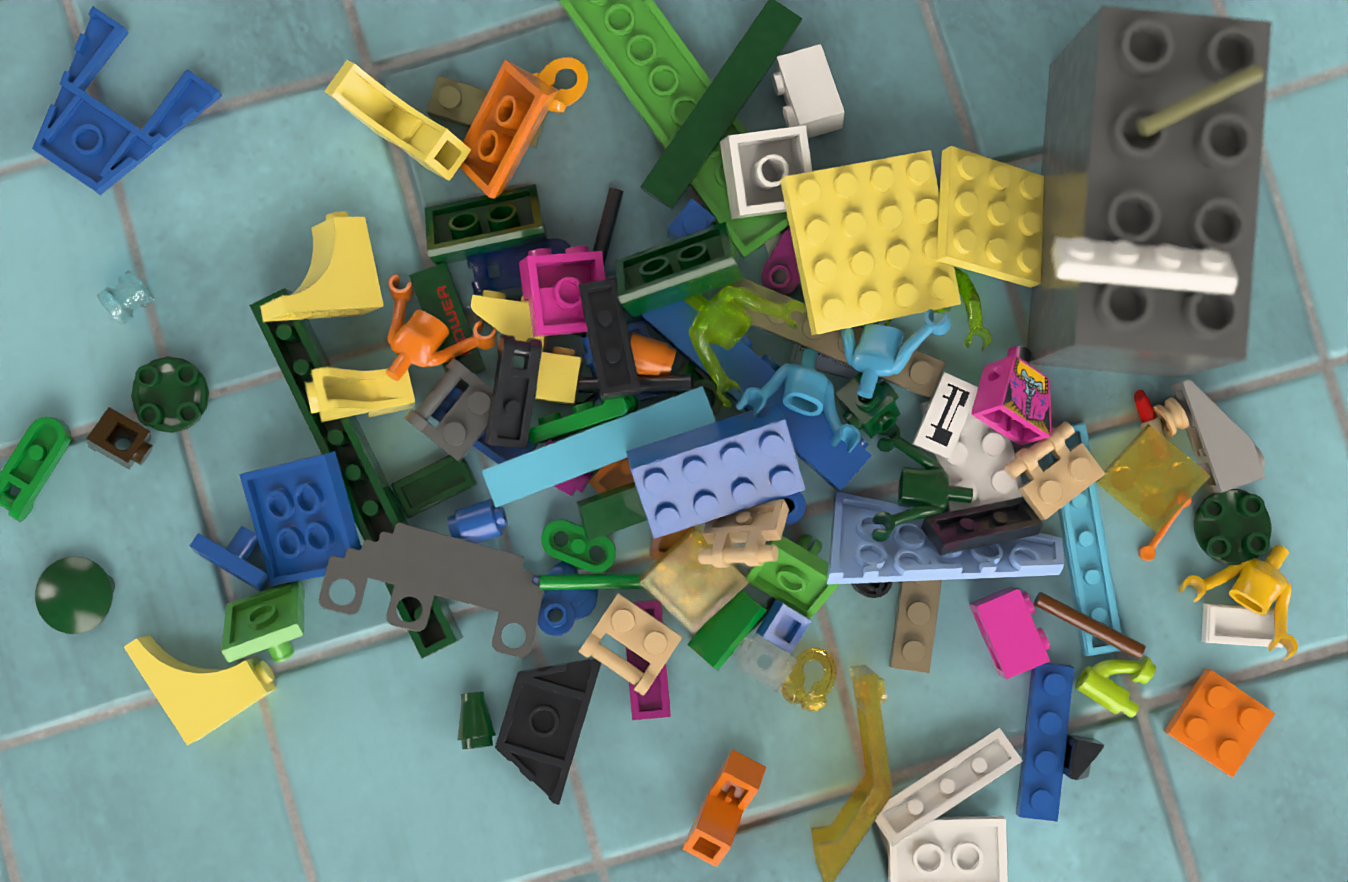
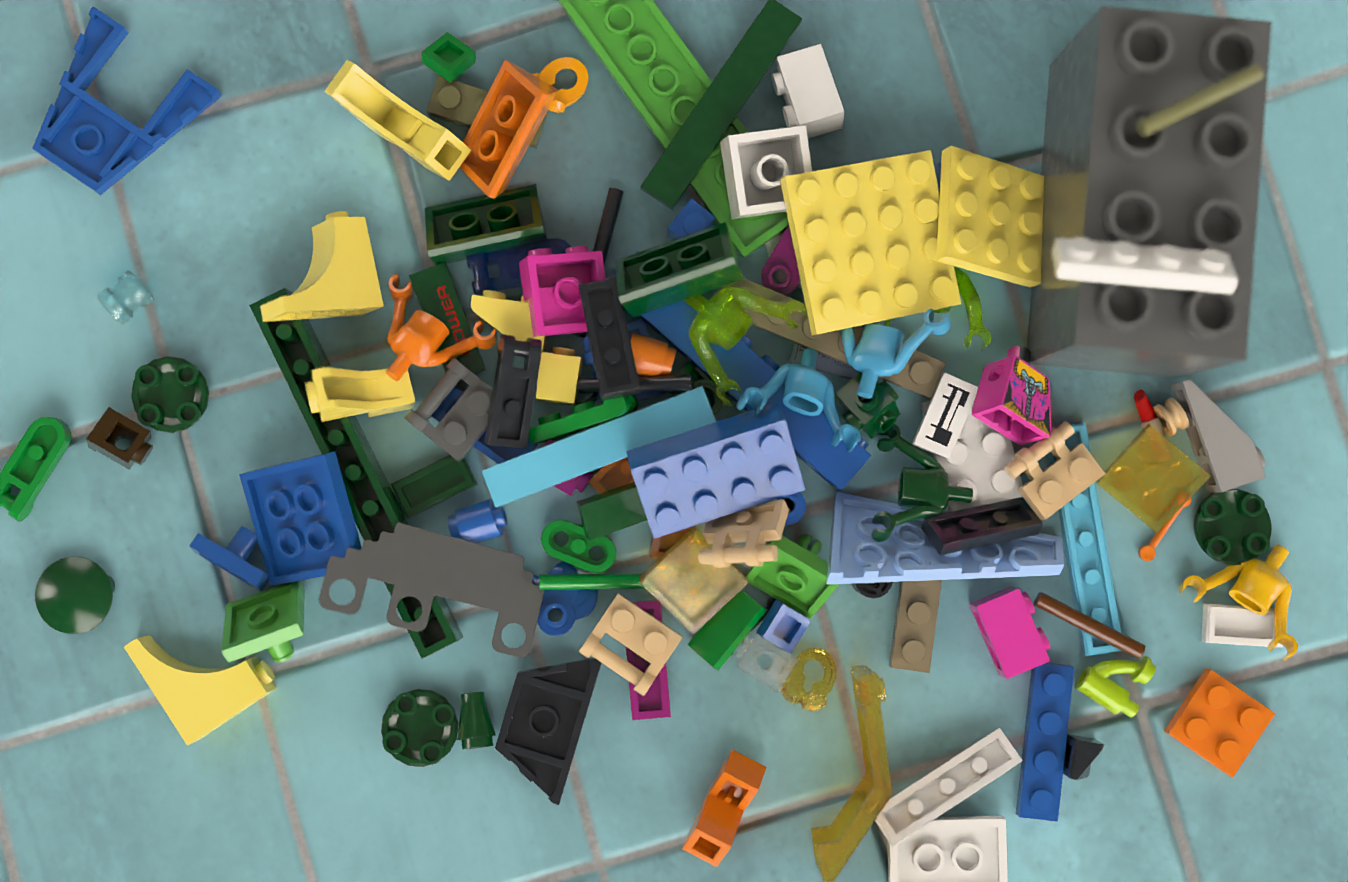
none -> dark green dish [381,689,459,767]
none -> green plate [422,32,476,83]

